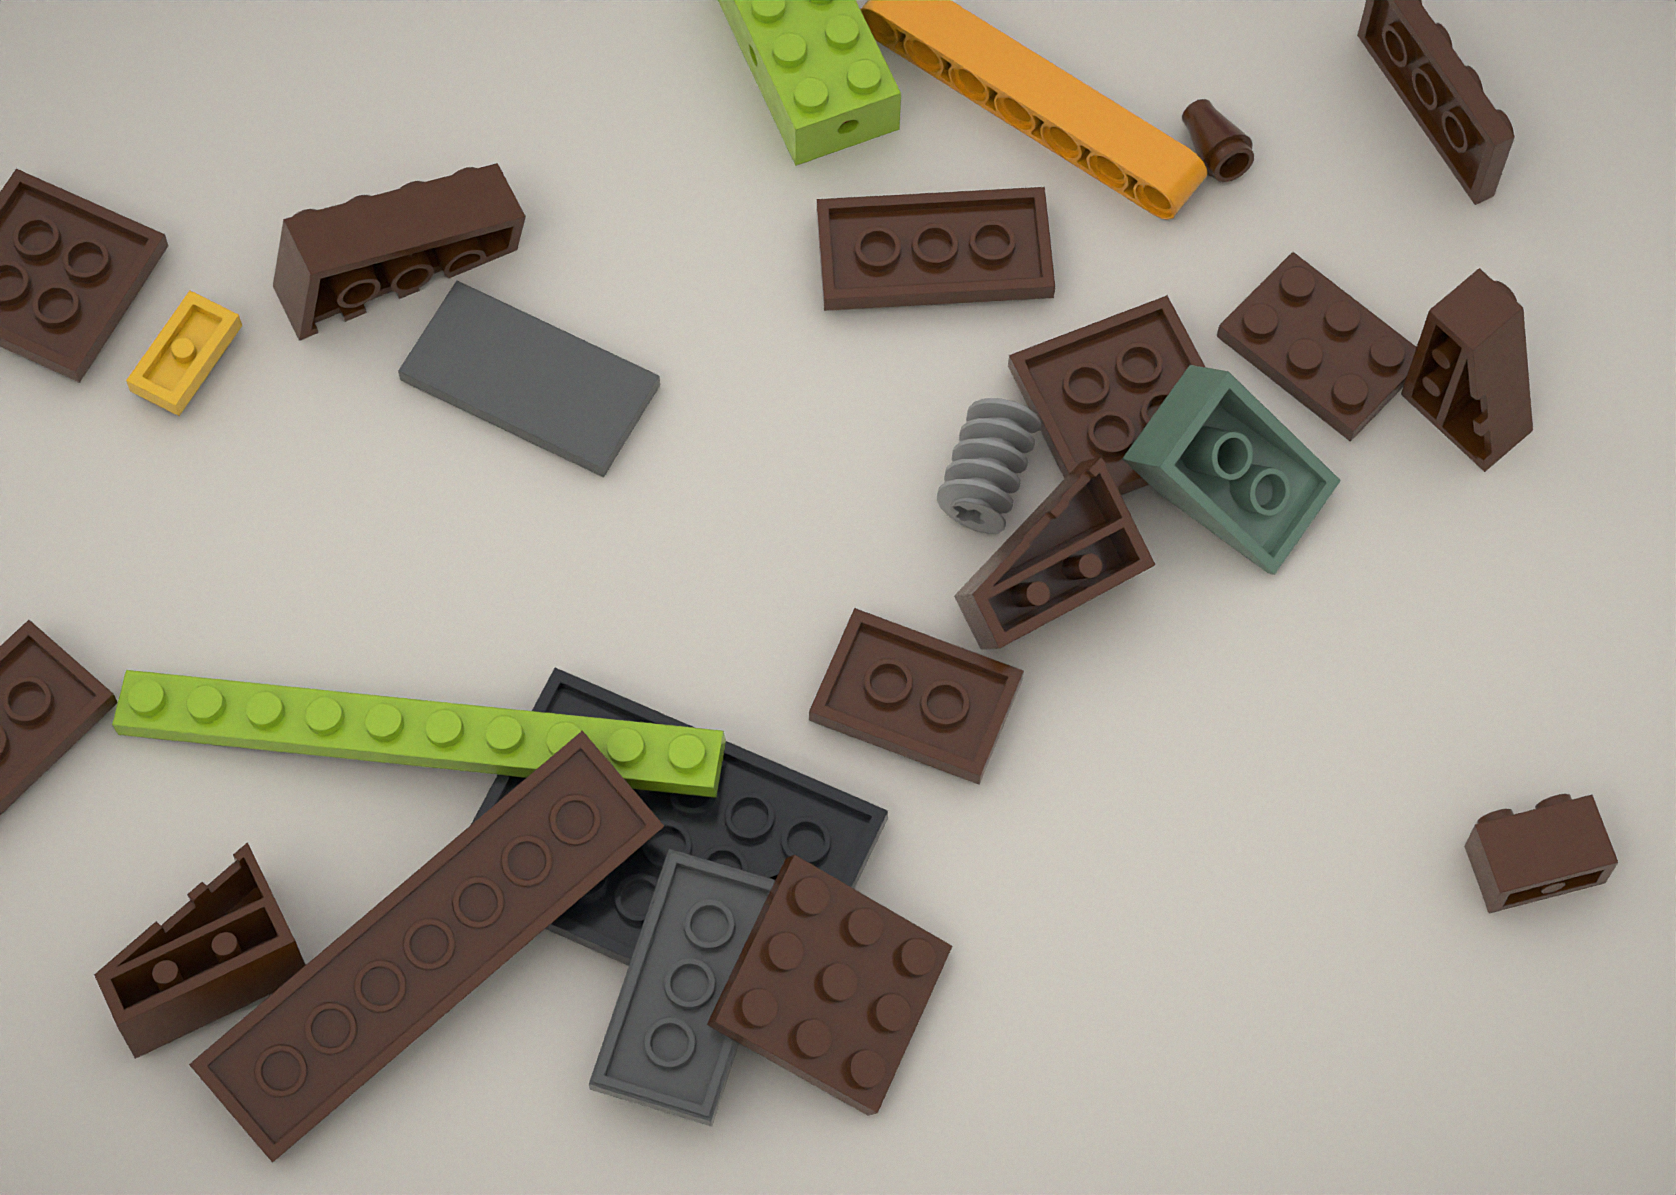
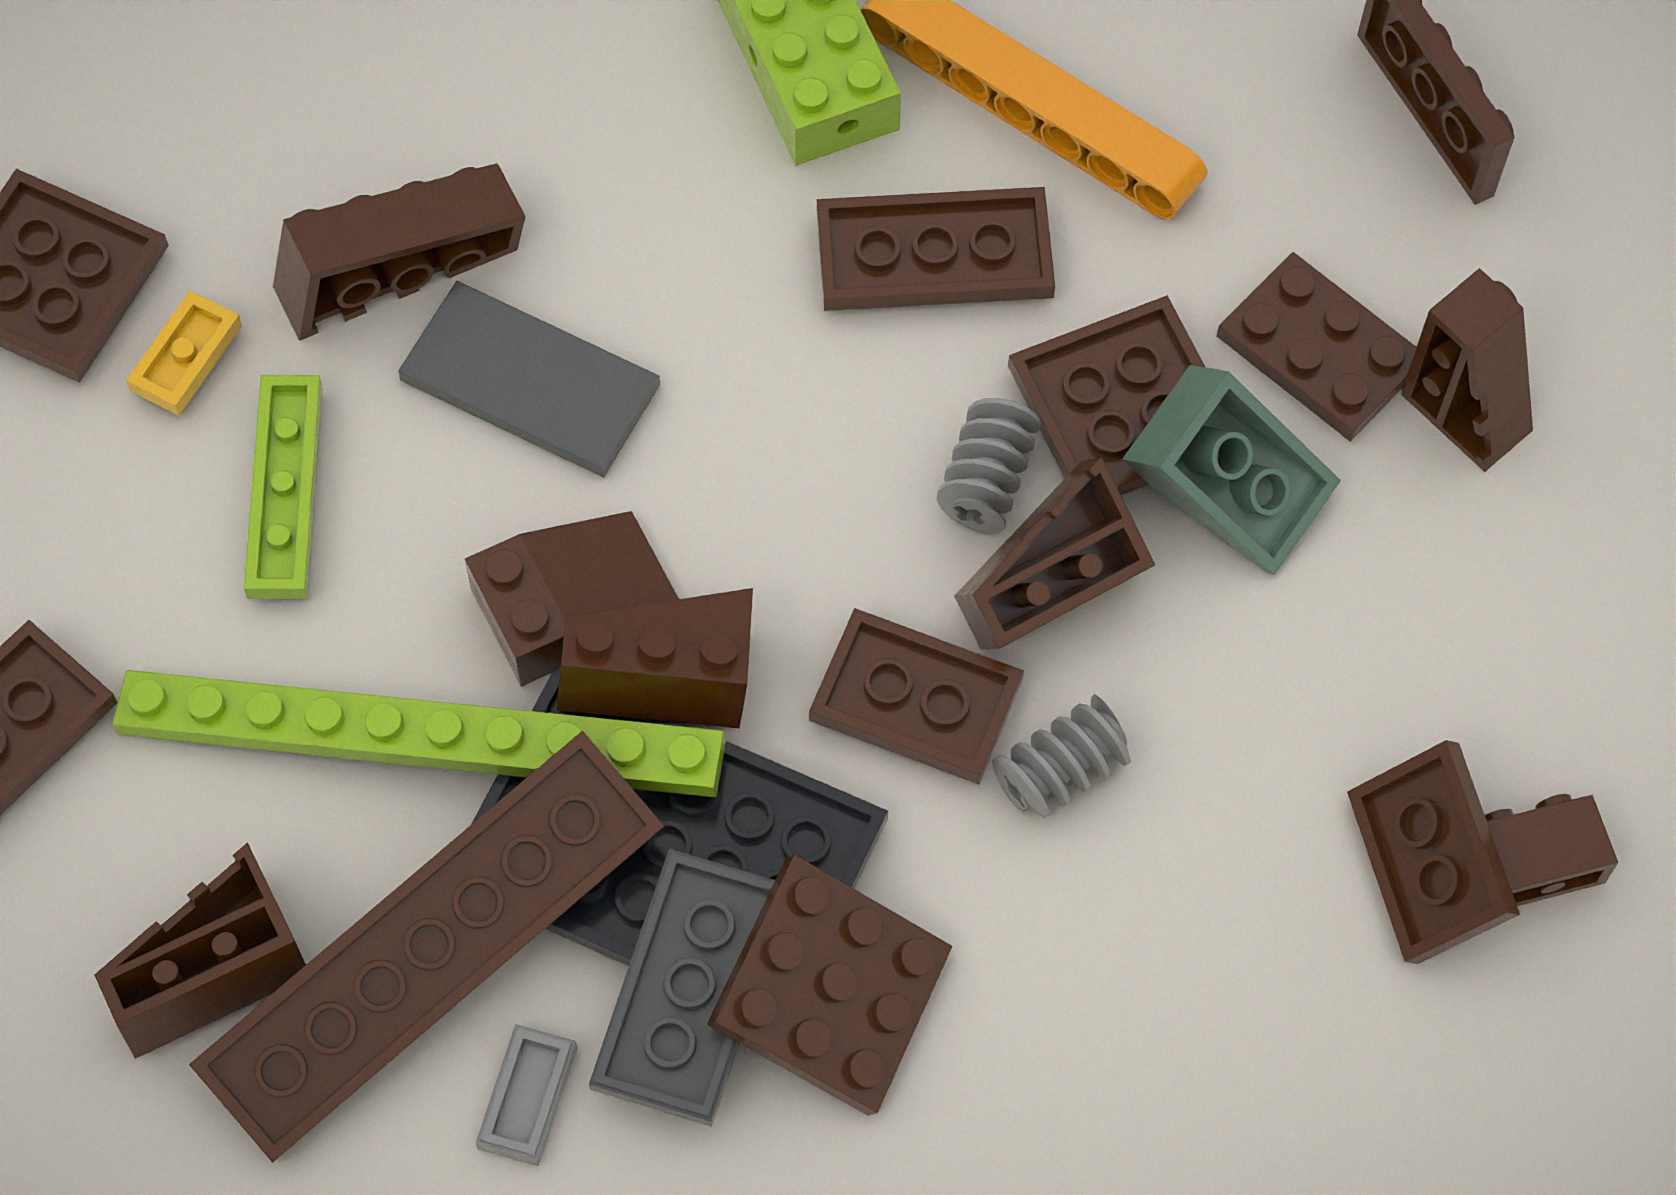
reddish brown cone [1182,99,1254,182] -> none
none -> lime plate [244,375,322,599]
none -> reddish brown slope [465,511,679,687]
none -> light grey tile [476,1024,577,1166]
none -> reddish brown wedge [556,588,753,729]
none -> light grey piece [992,694,1131,818]
none -> reddish brown plate [1347,740,1520,964]

